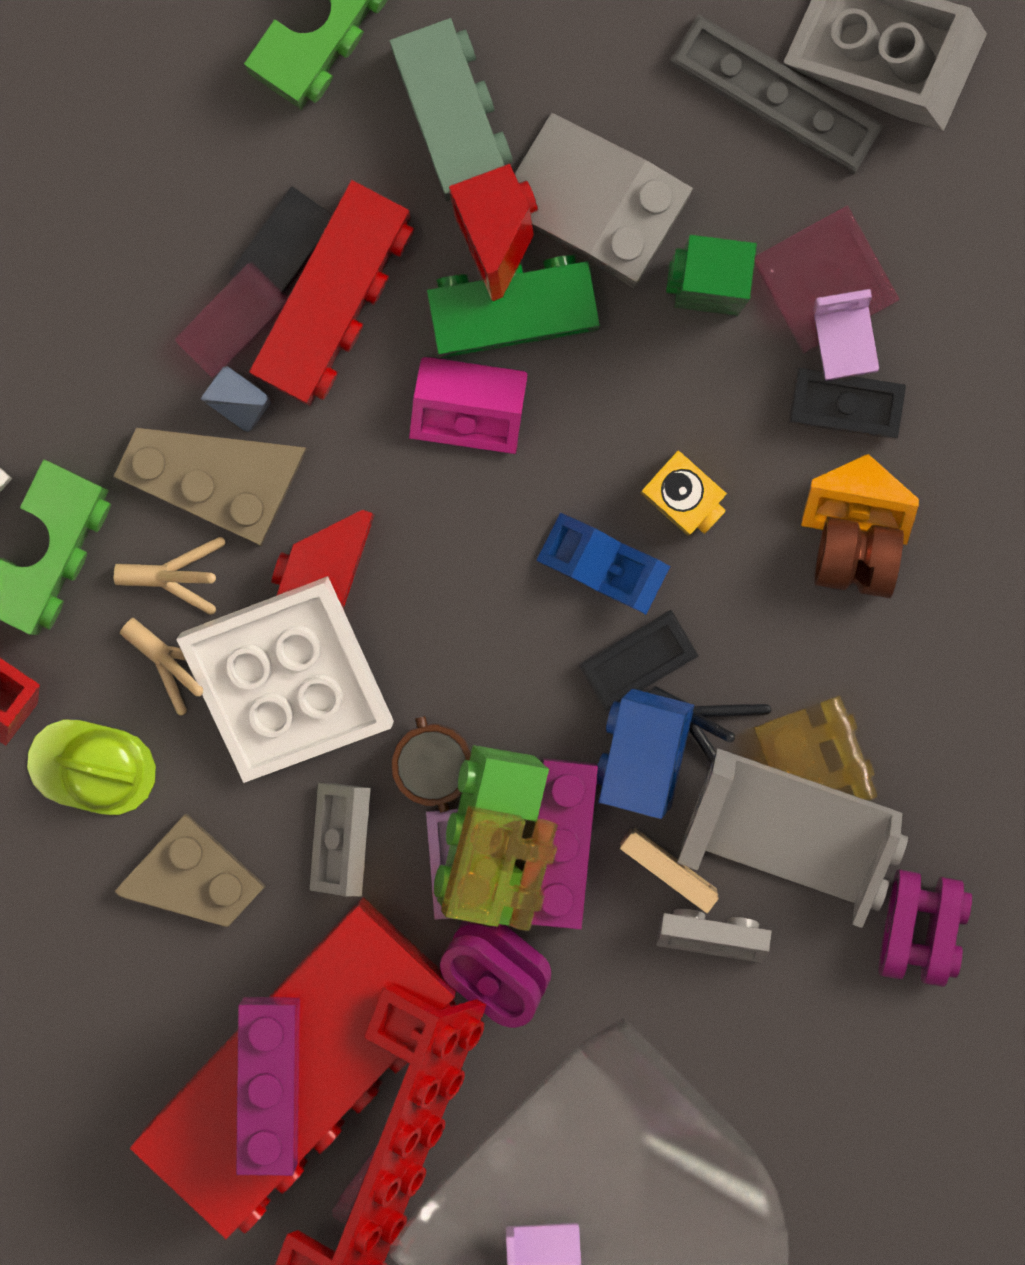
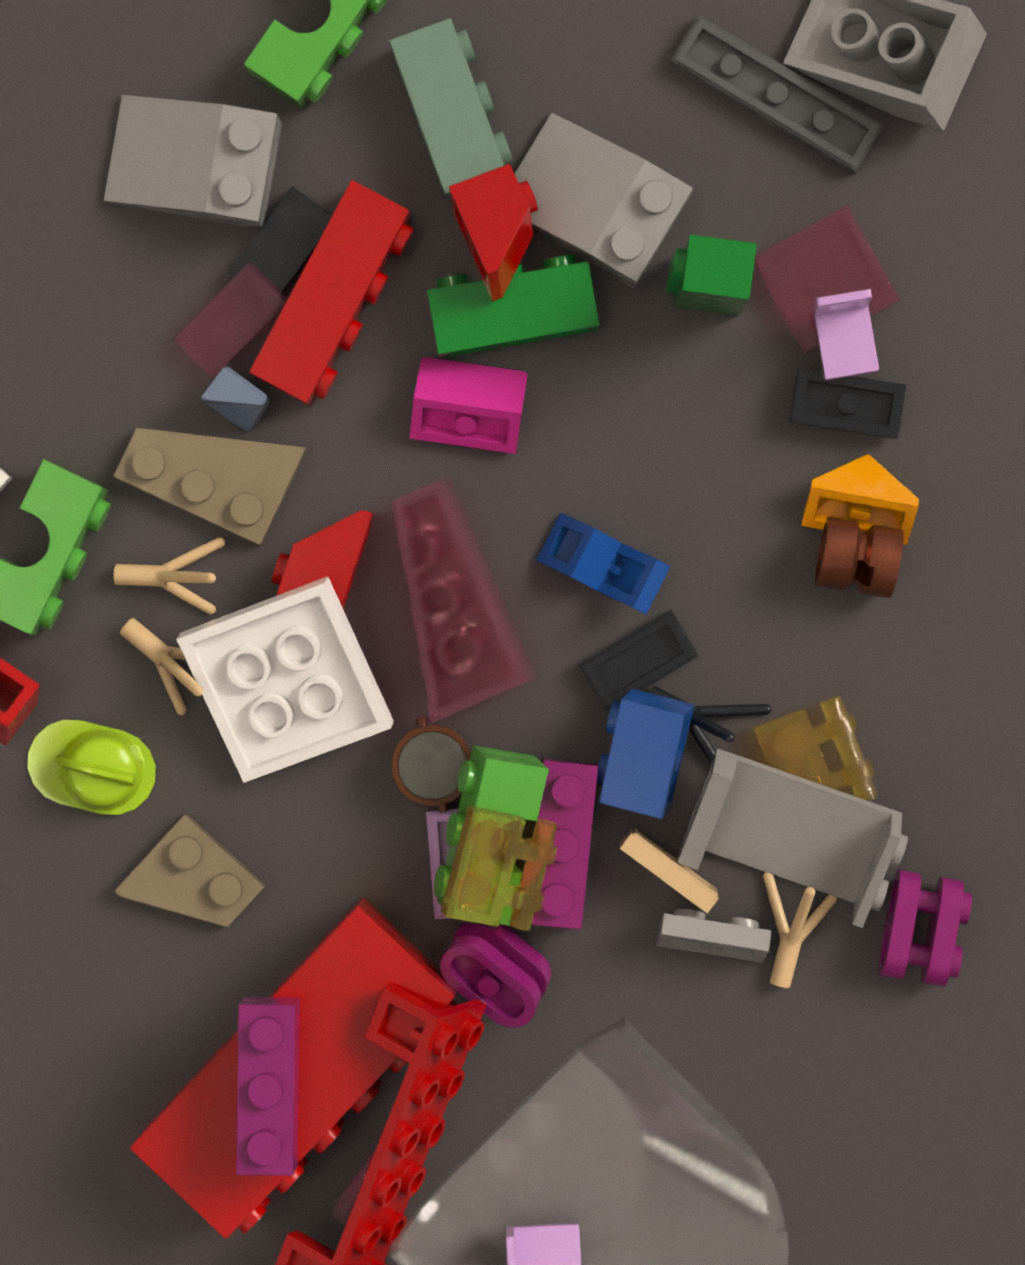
light grey plate [309,783,370,896] -> none
yellow brick [640,450,727,536] -> none
none -> light grey slope [104,95,282,229]
none -> clear pink wedge [392,478,537,724]
none -> tan plant [763,872,837,988]

